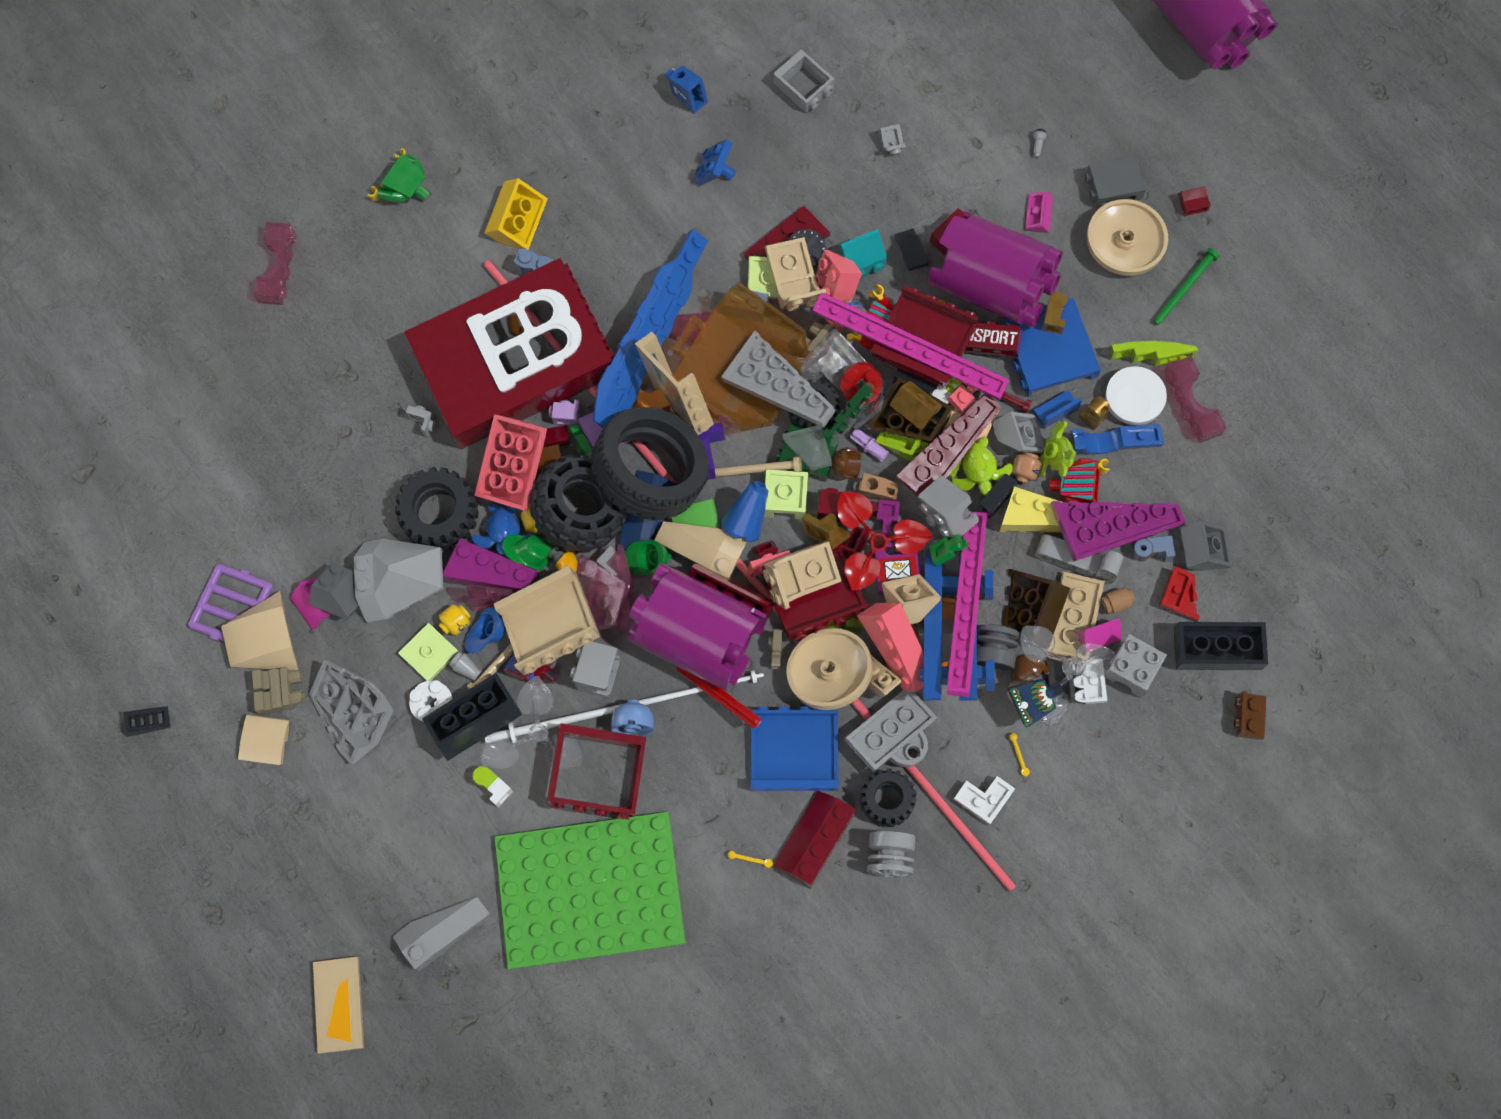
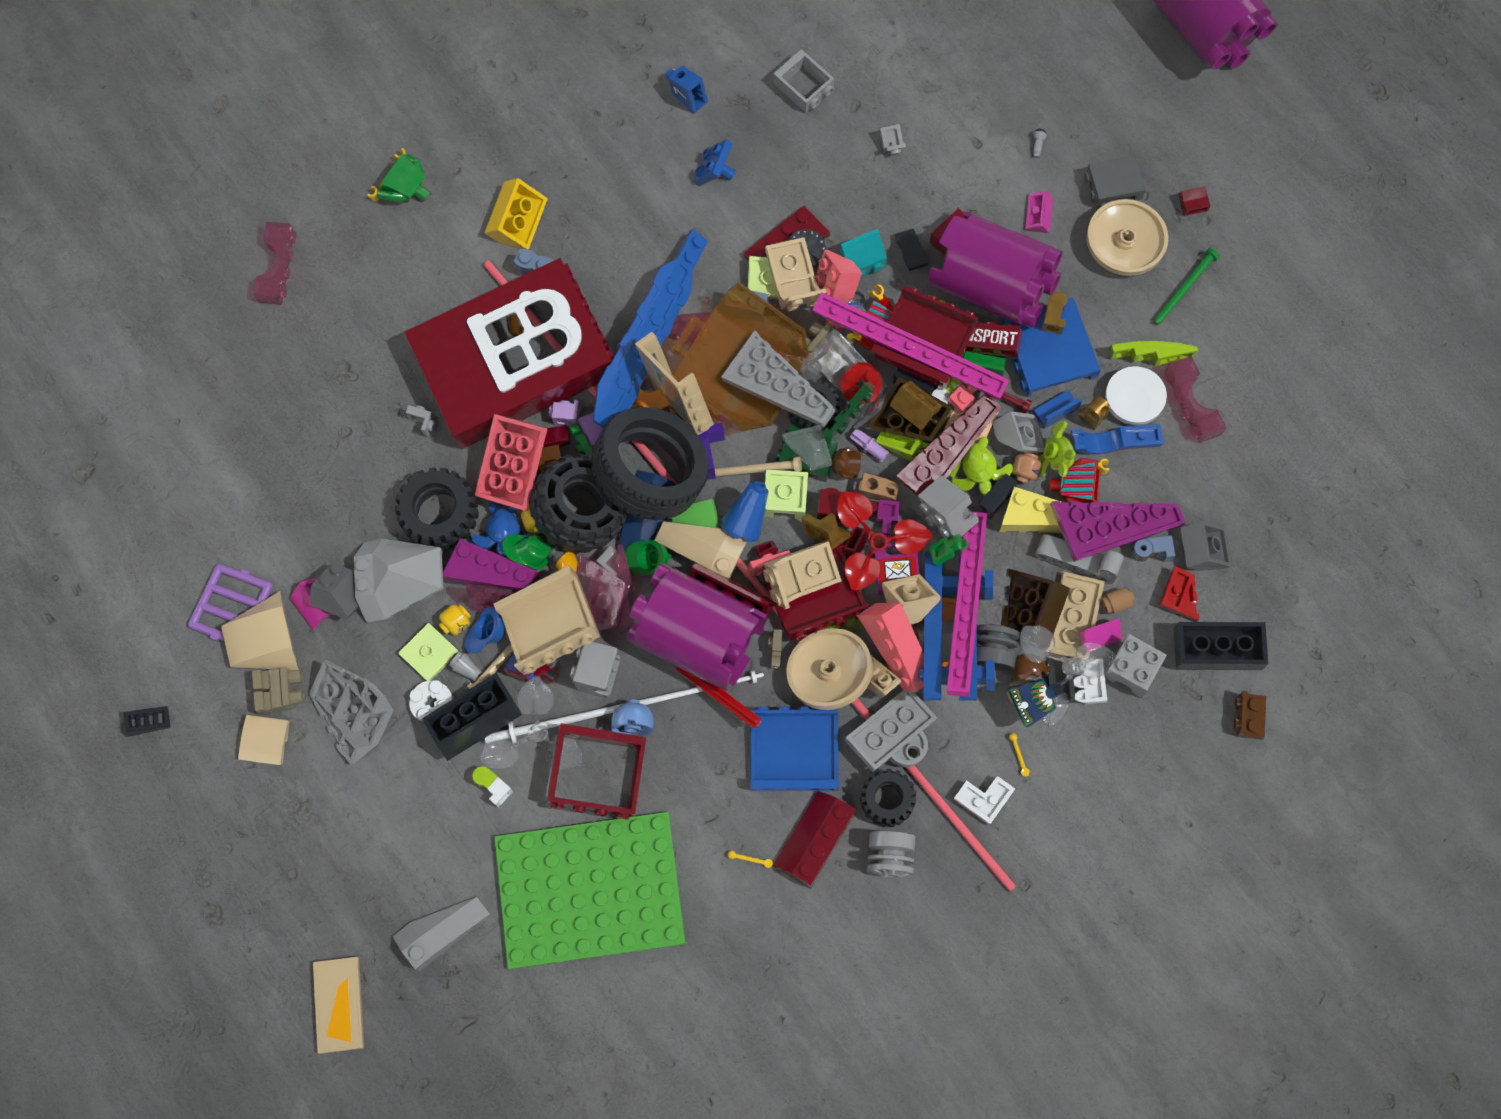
none -> green panel [964,351,1006,377]

